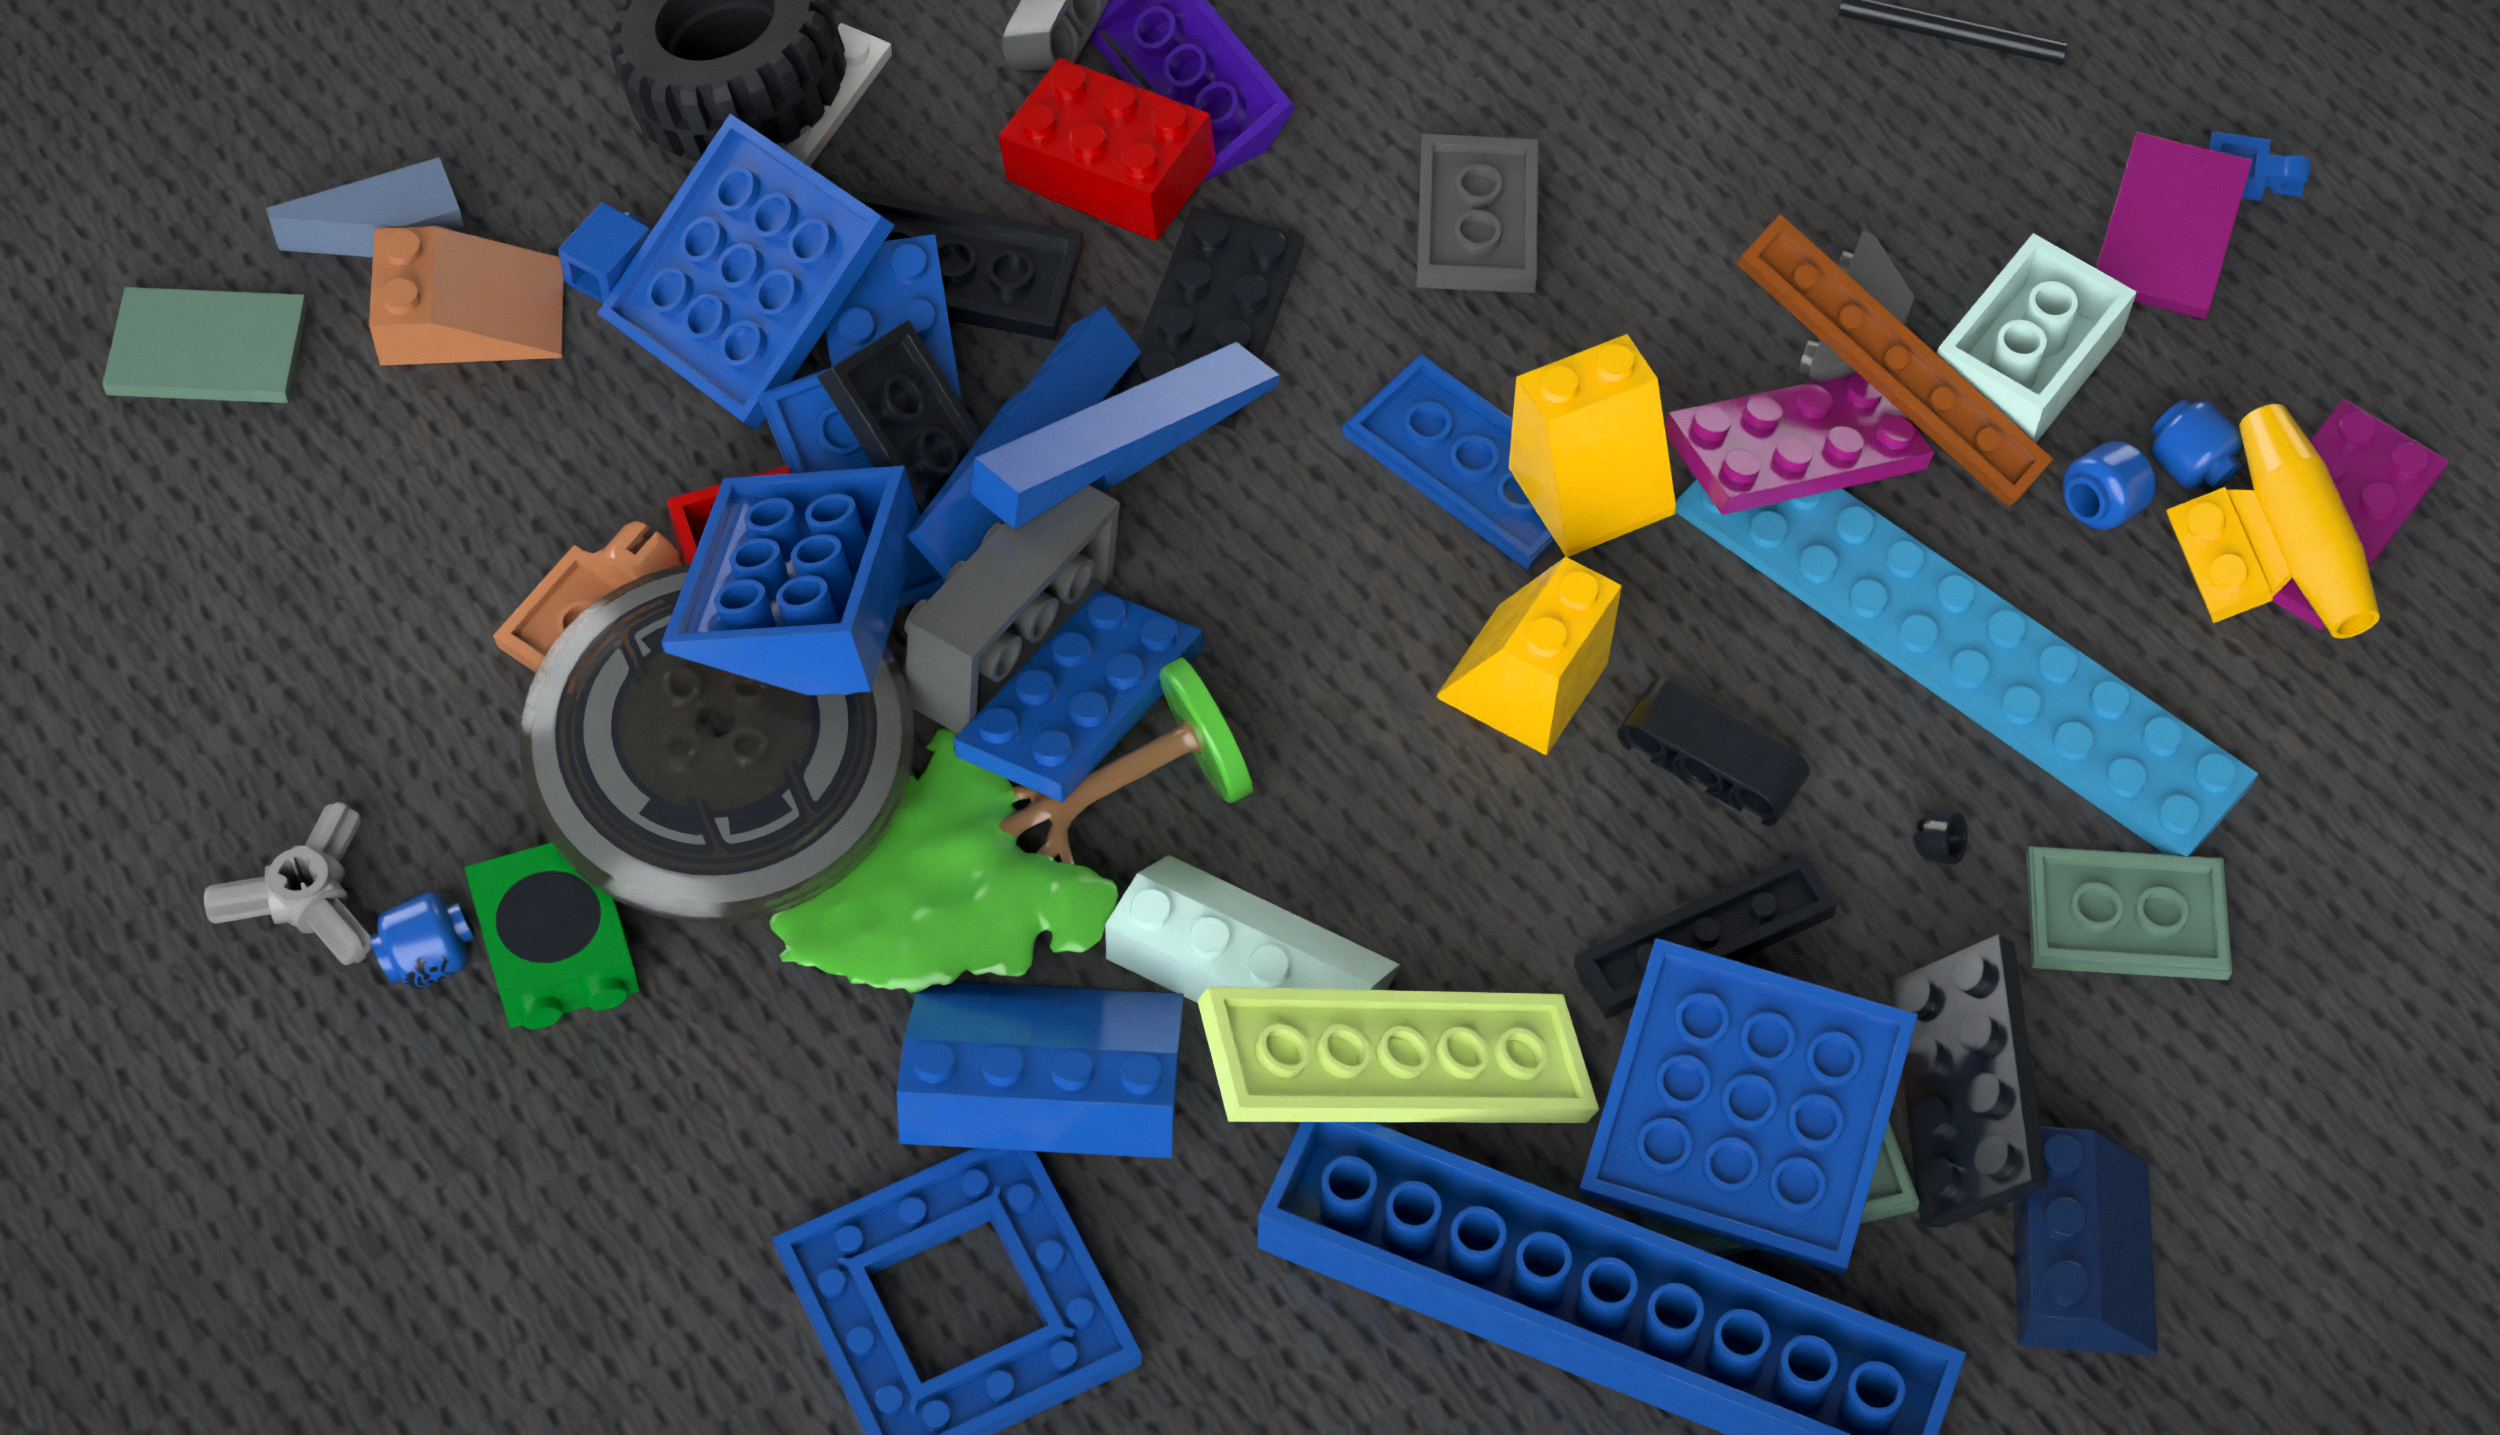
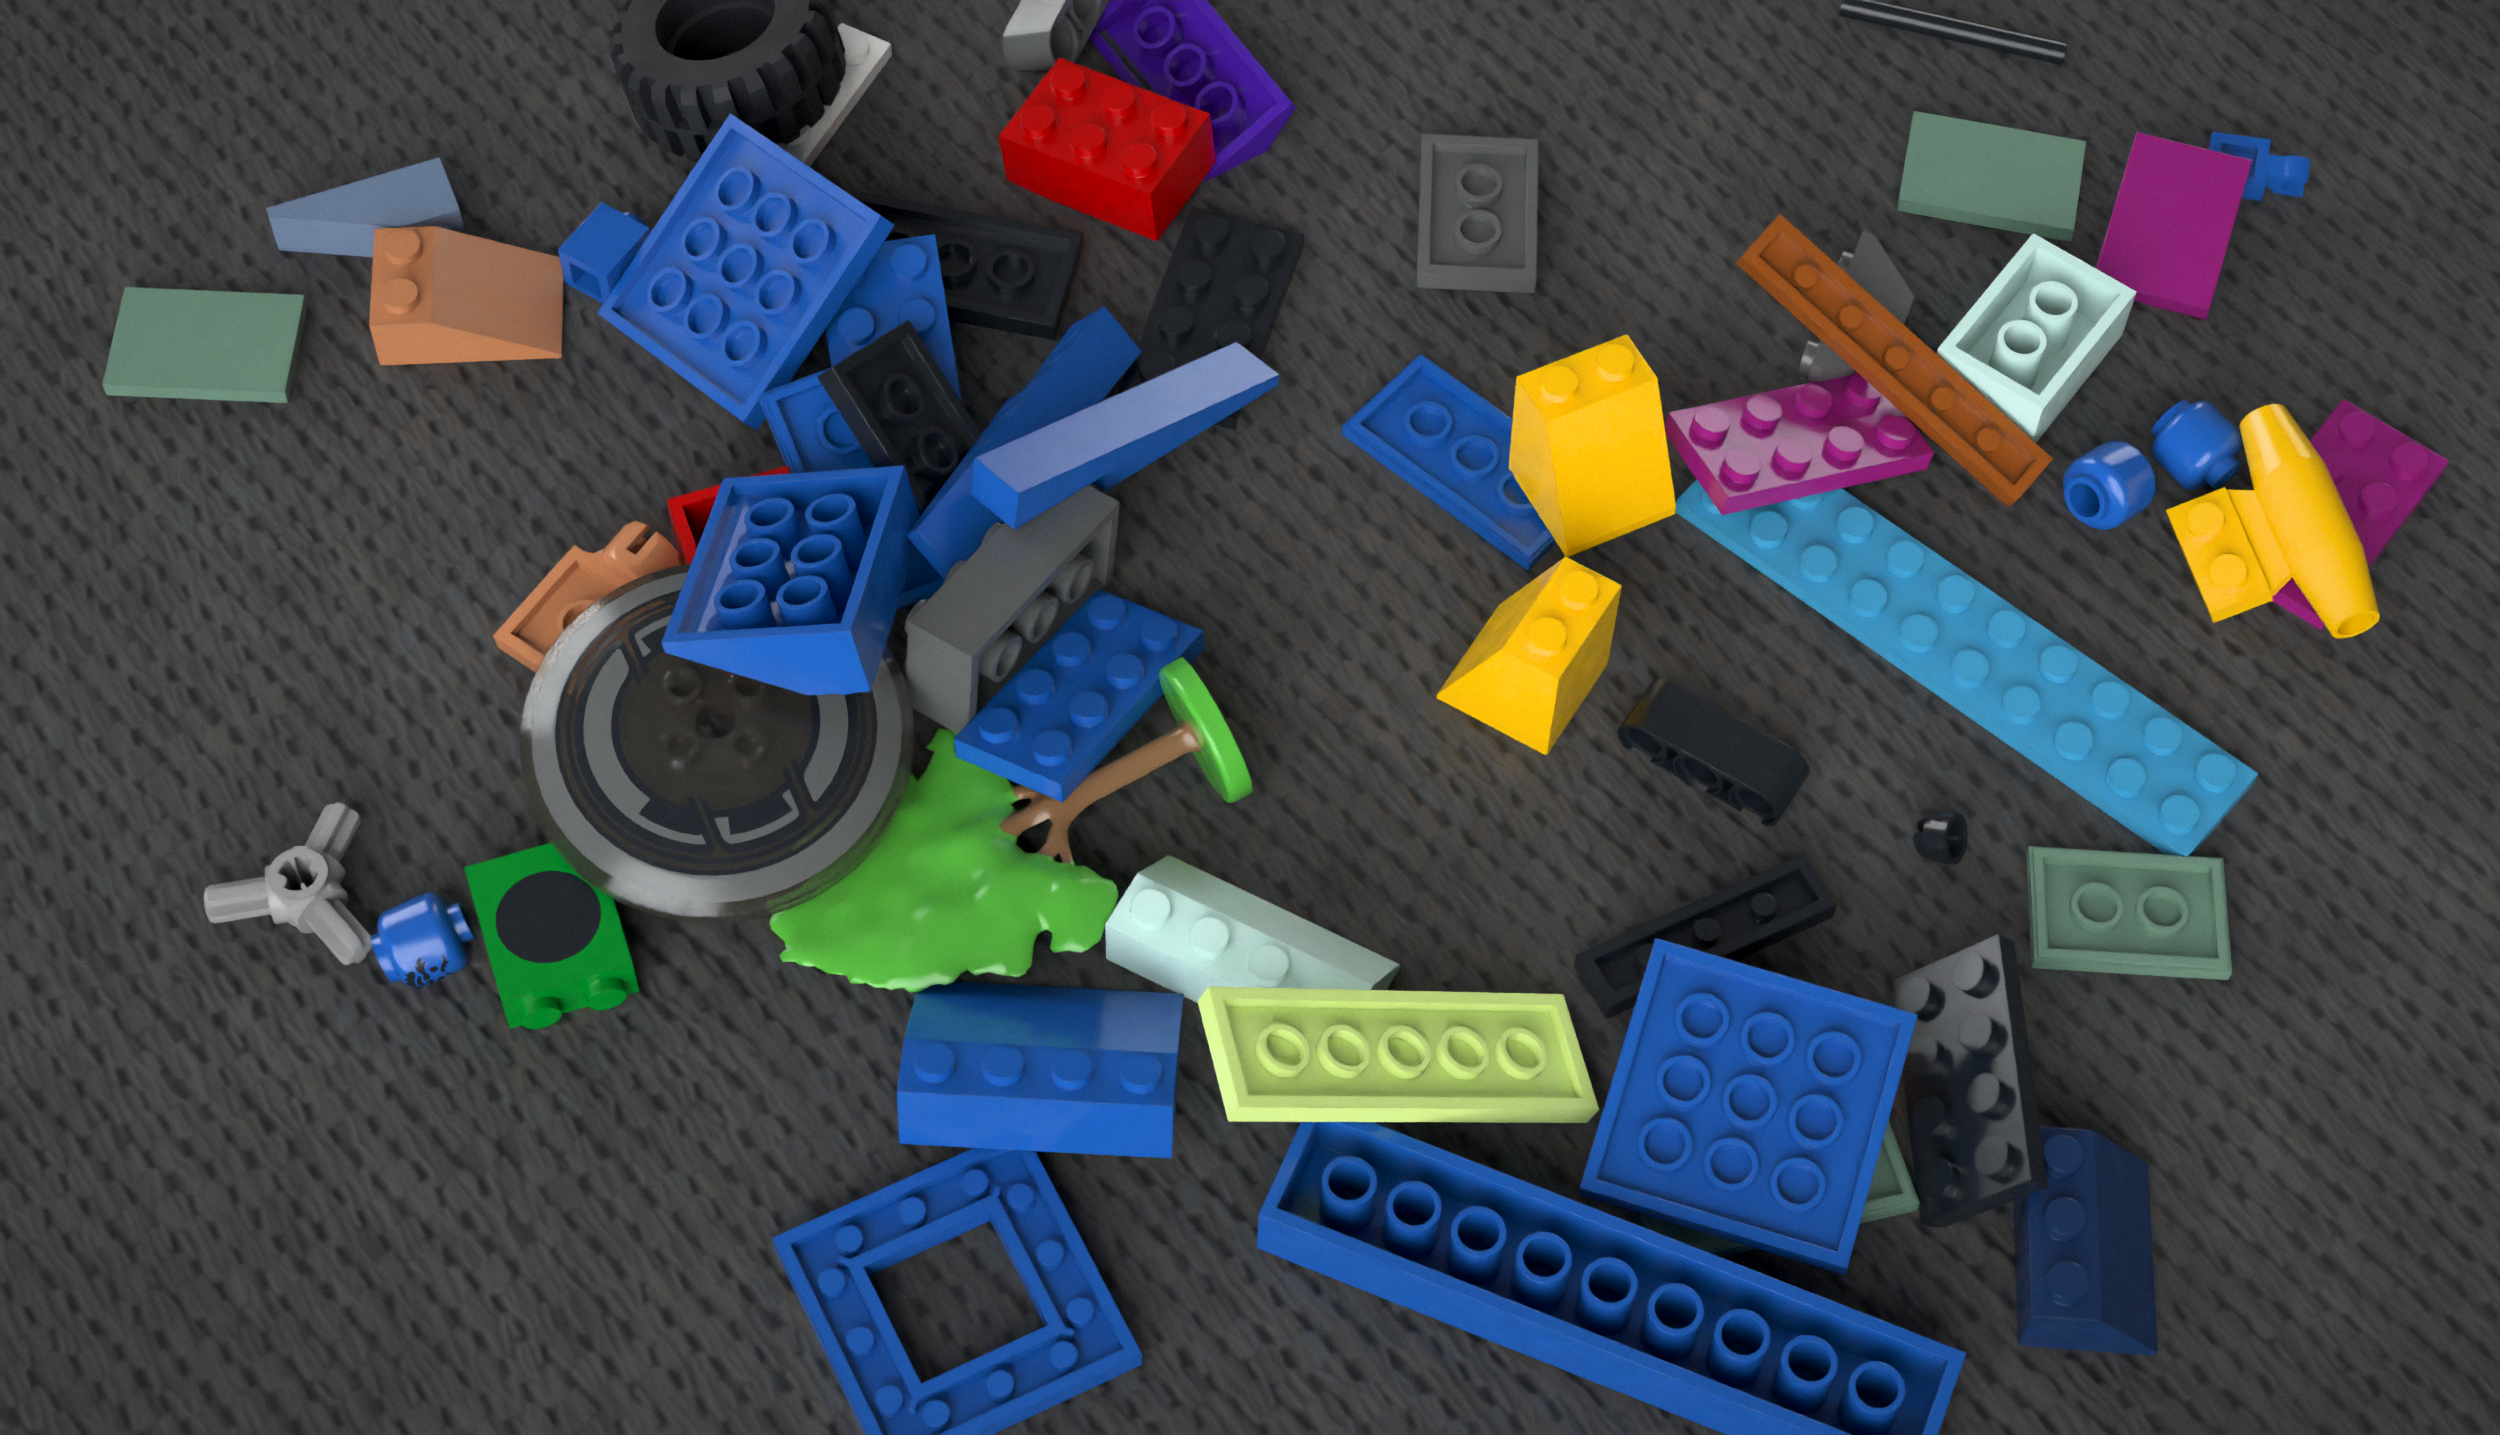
none -> sand green tile [1896,111,2086,242]

